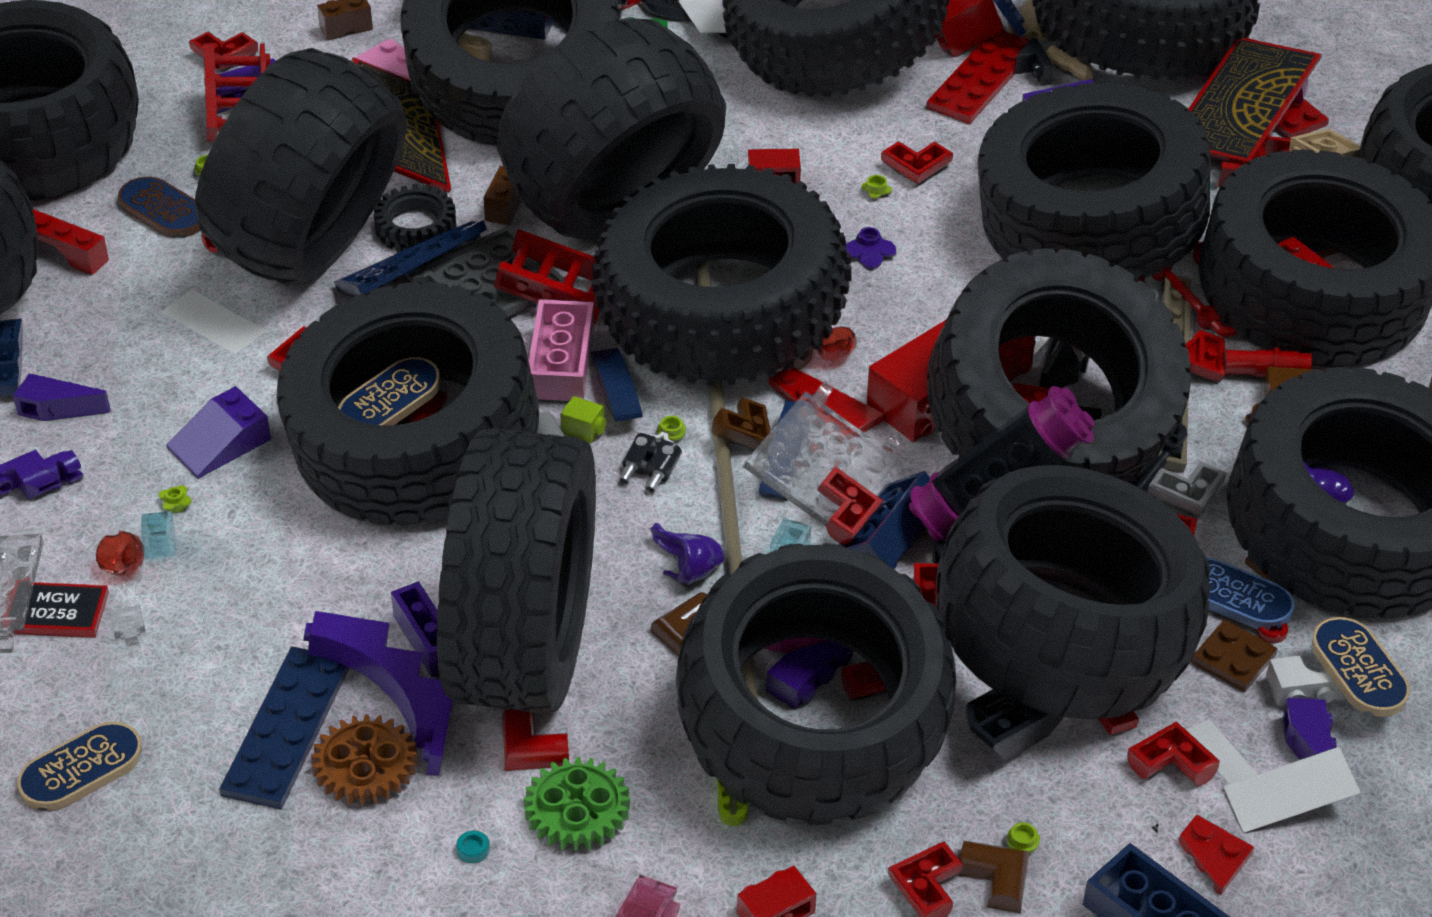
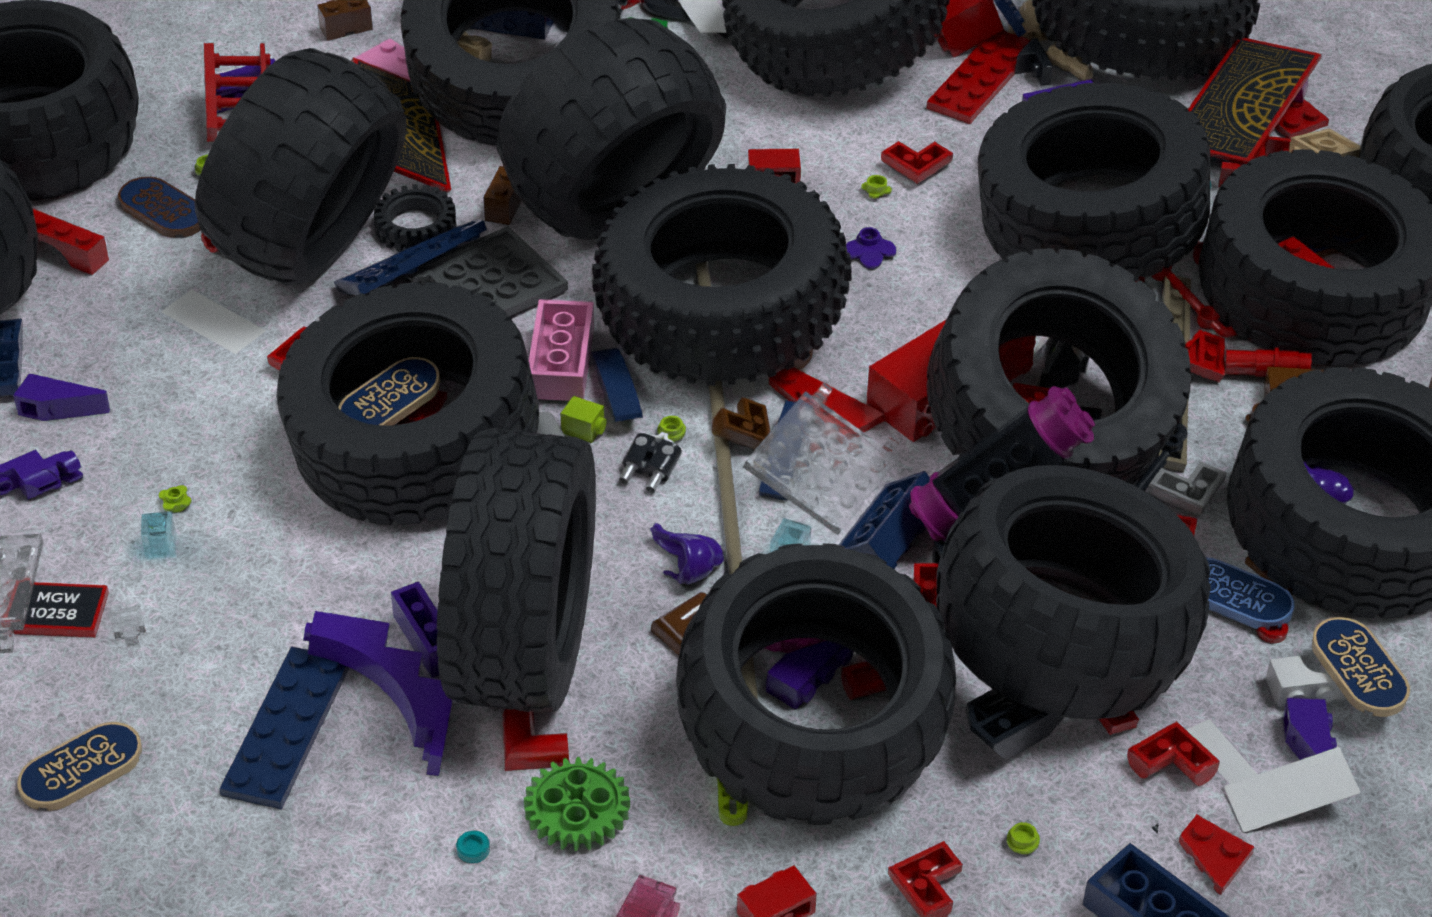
clear red hair [96,530,145,577] -> none
slope [166,386,271,479] -> none
red brick [189,31,258,71] -> none
dark orange gear [311,714,418,806] -> none
red fence [494,229,600,325] -> none
clear red hair [816,326,857,362] -> none
red brick [817,466,883,544] -> none
reddish brown brick [958,840,1029,913] -> none
reddish brown plate [1191,619,1278,692] -> none

